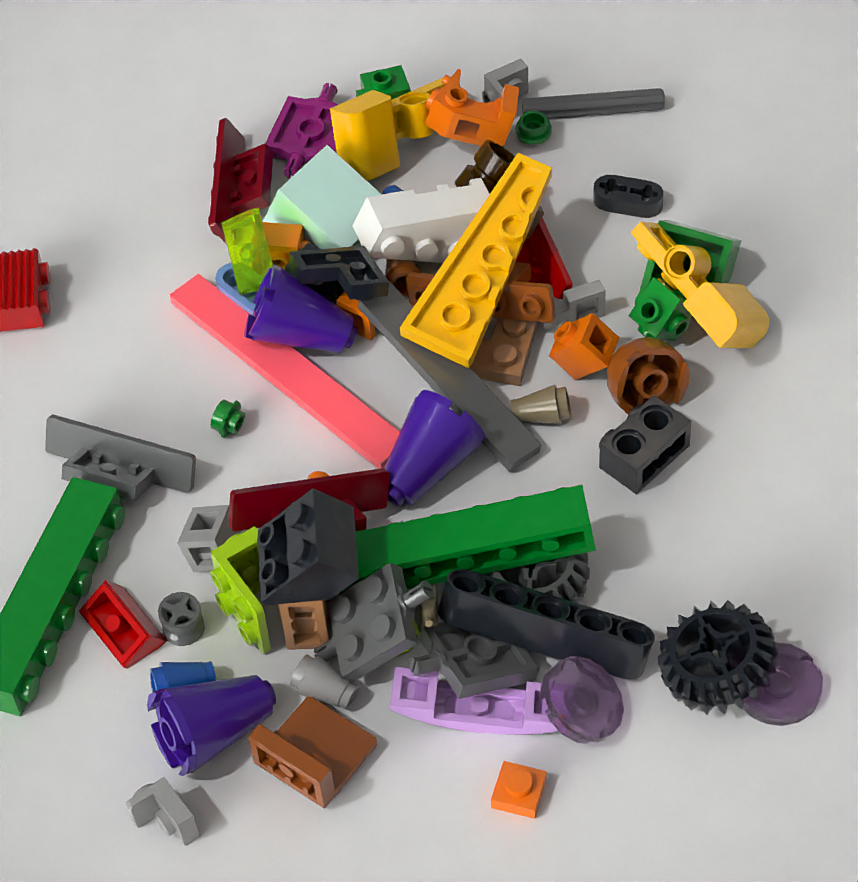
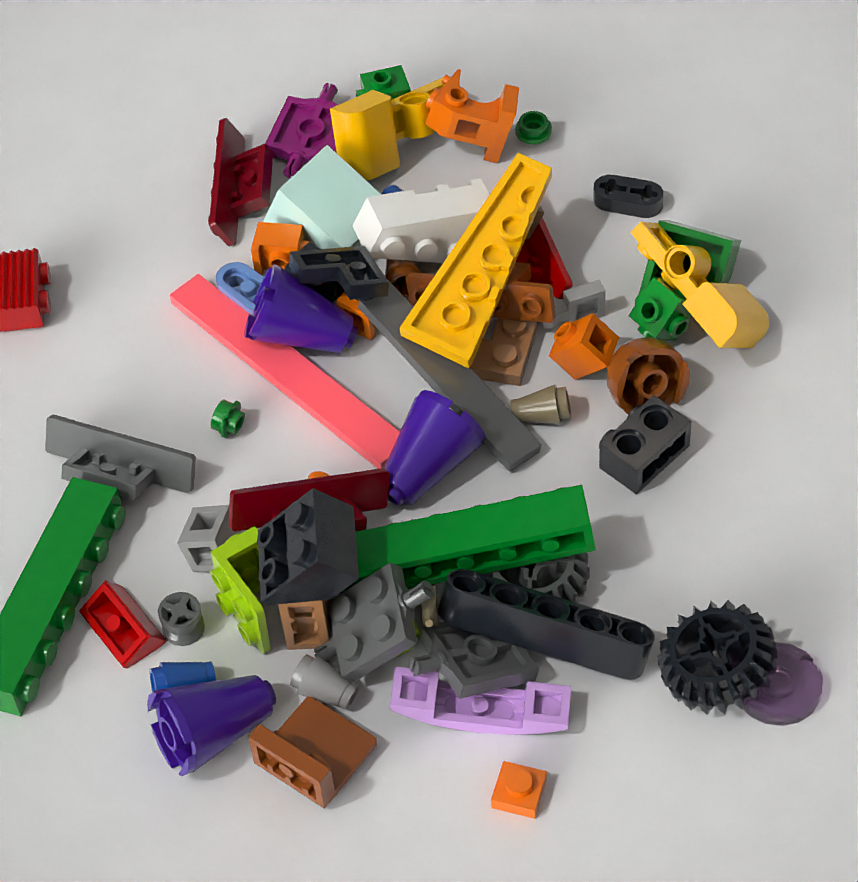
light grey bracket [126,777,200,846] -> none
clear neon green slope [222,208,273,295] -> none
dark brown wheel [455,140,515,193] -> none
light grey bracket [482,58,528,103] -> none
dark grey axle [522,88,665,118] -> none
clear purple tile [540,656,624,744] -> none

